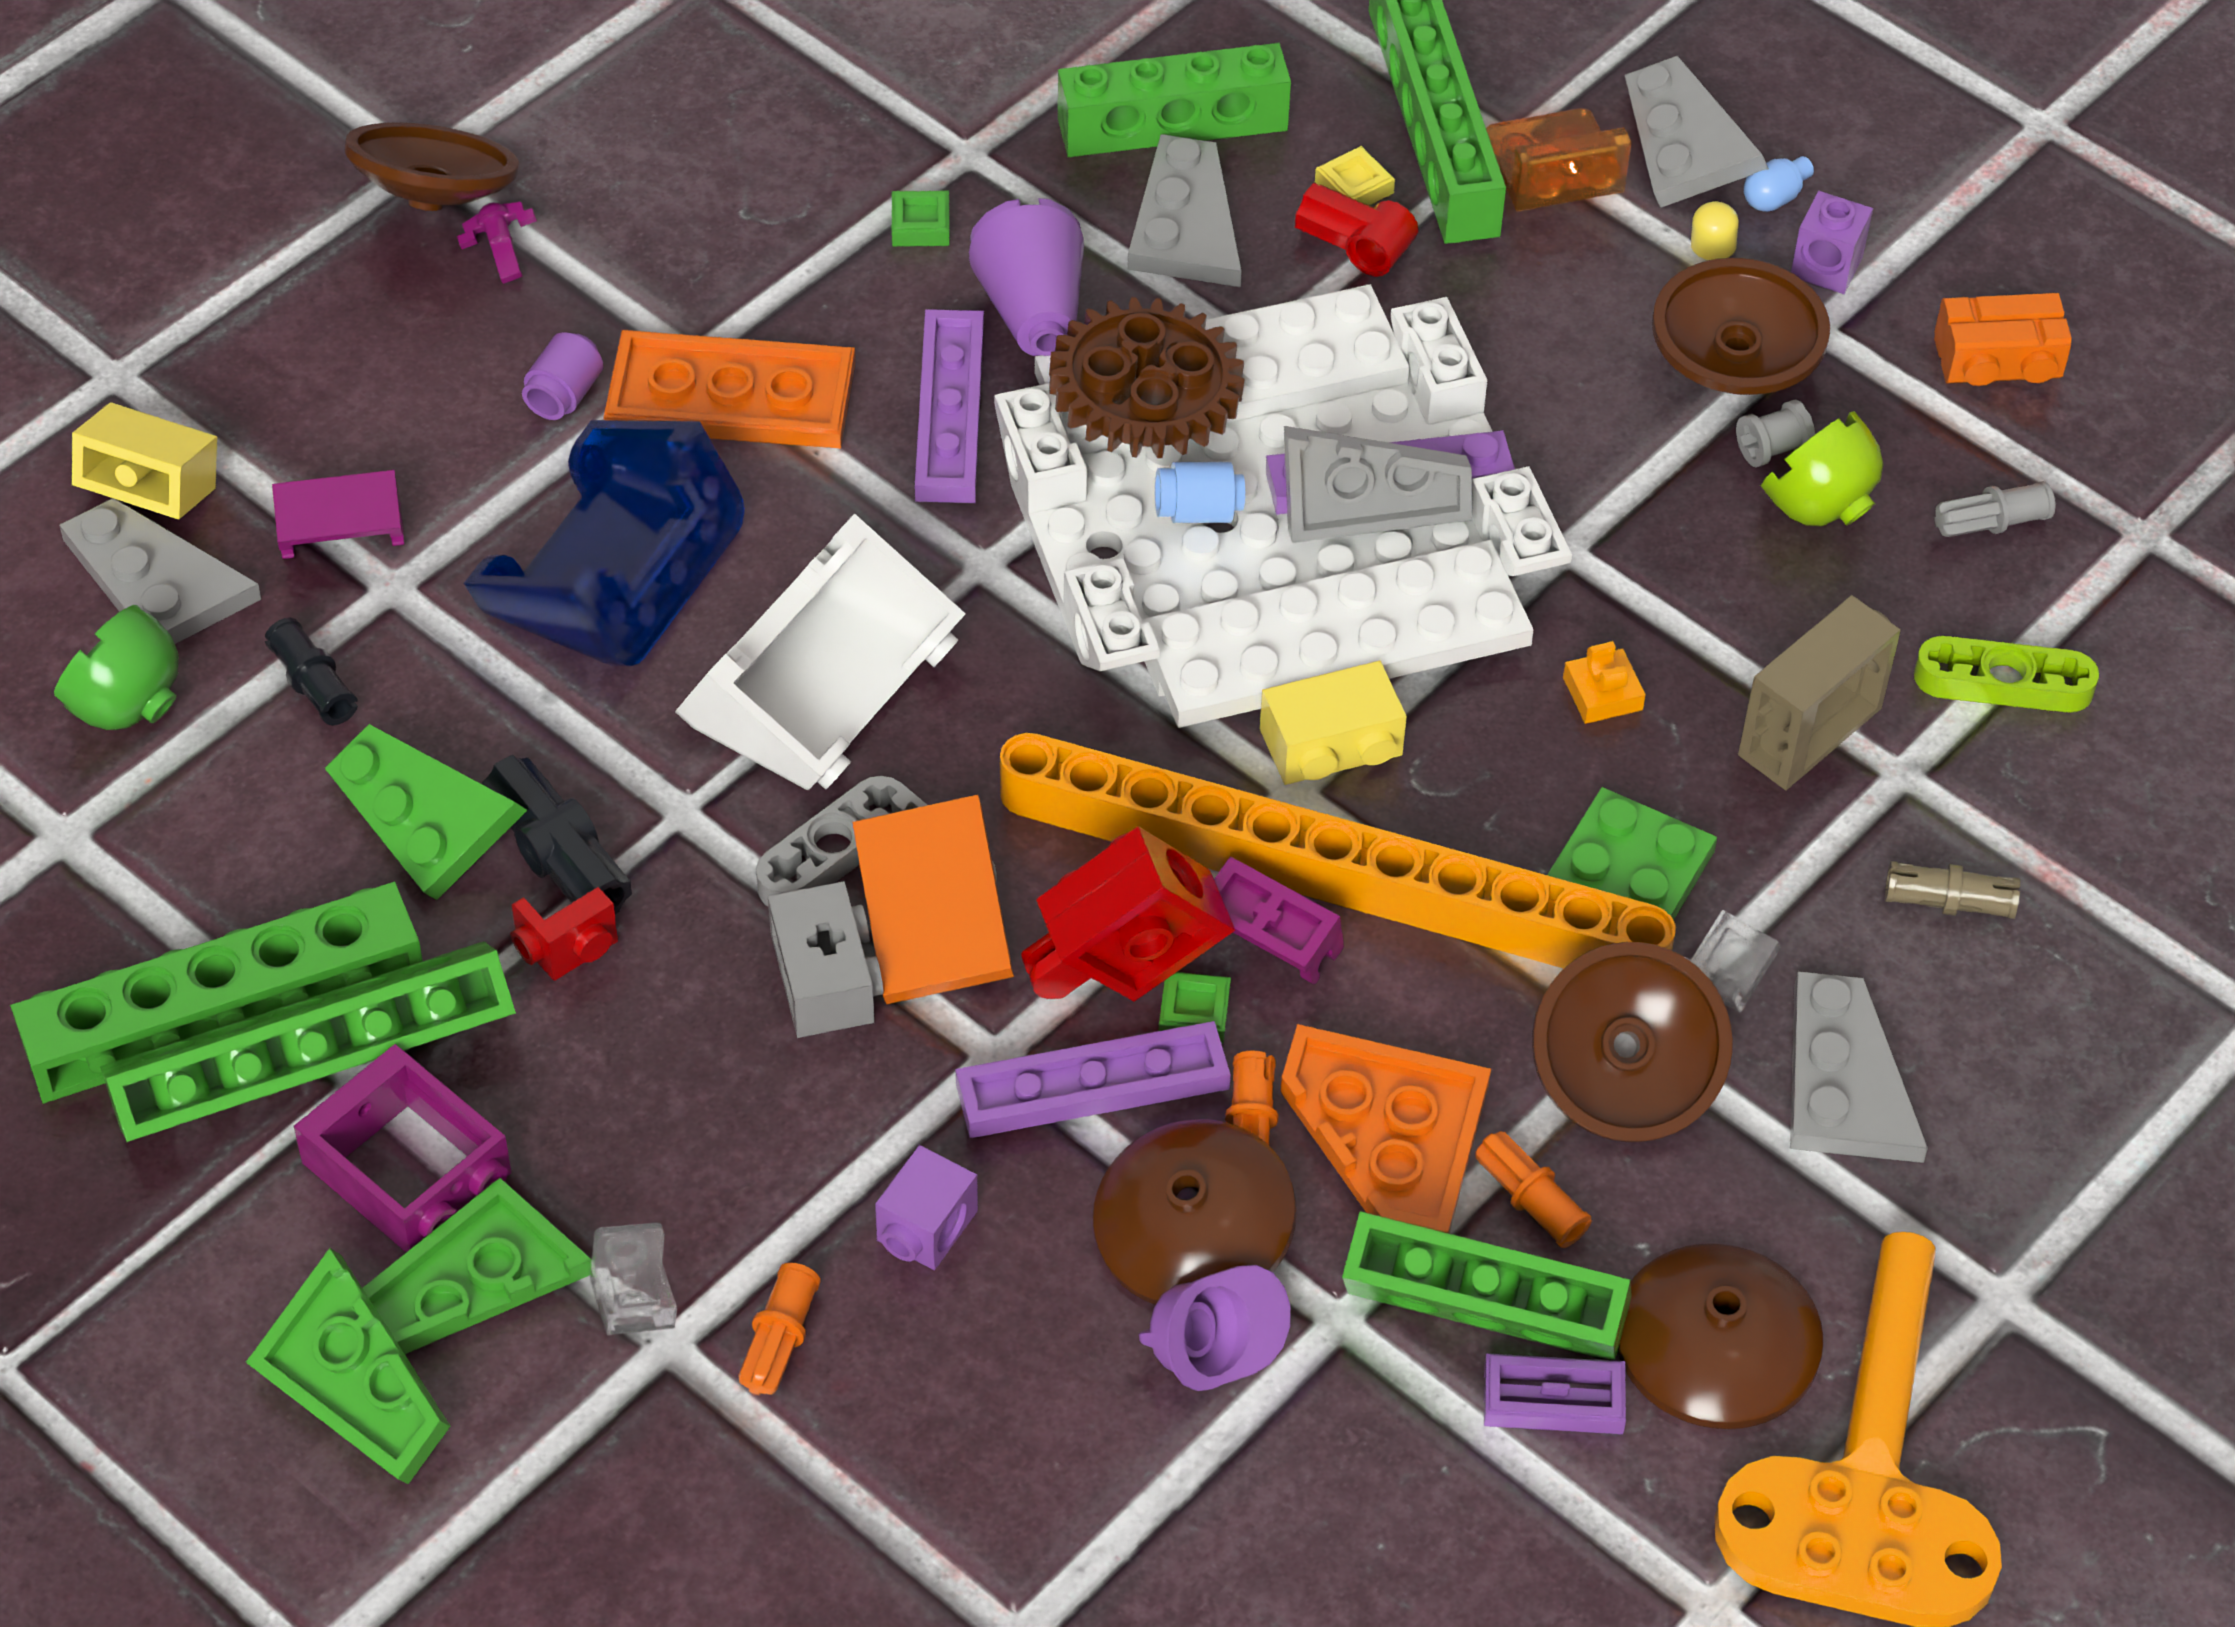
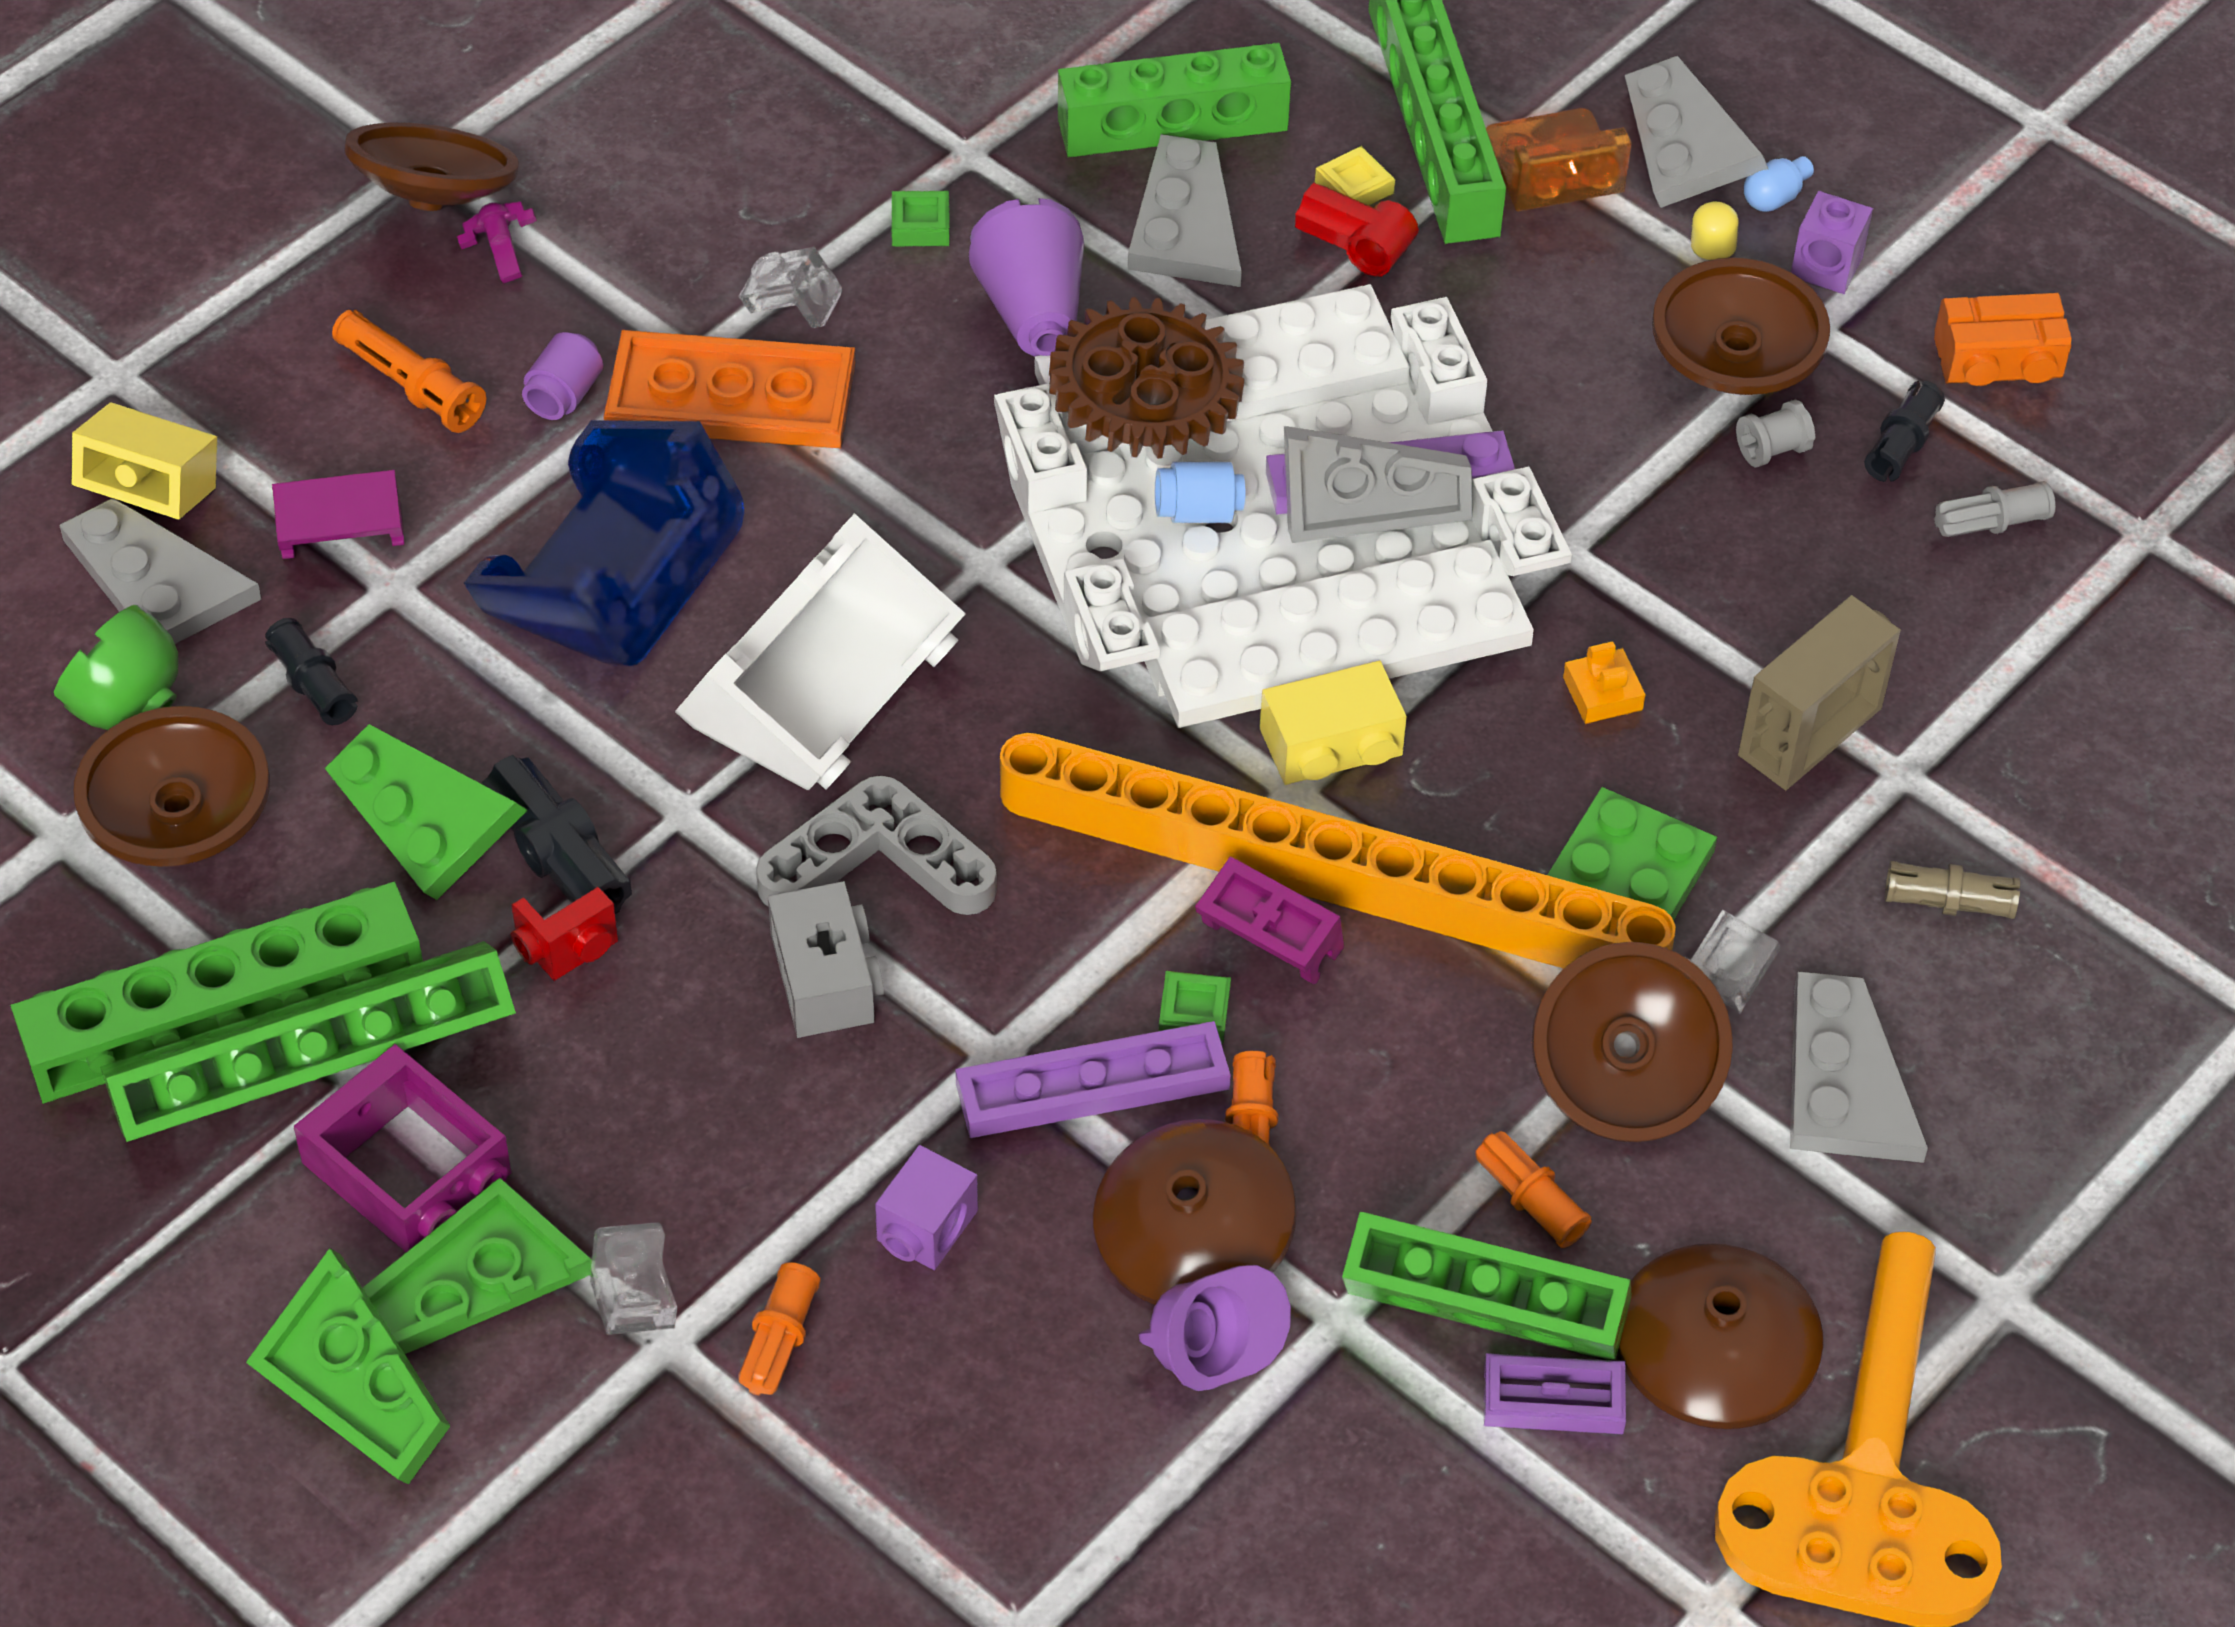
orange tile [852,795,1014,1005] -> none
medium lavender plate [915,309,984,503] -> none
red brick [1021,826,1236,1002] -> none
orange plate [1280,1024,1491,1234] -> none
lime cylinder [1760,411,1884,527] -> none
lime beam [1914,636,2099,713] -> none
none -> reddish brown dish [73,706,270,867]
none -> orange pin [332,309,487,433]
none -> clear bracket [739,247,843,328]
none -> black pin [1864,380,1945,482]

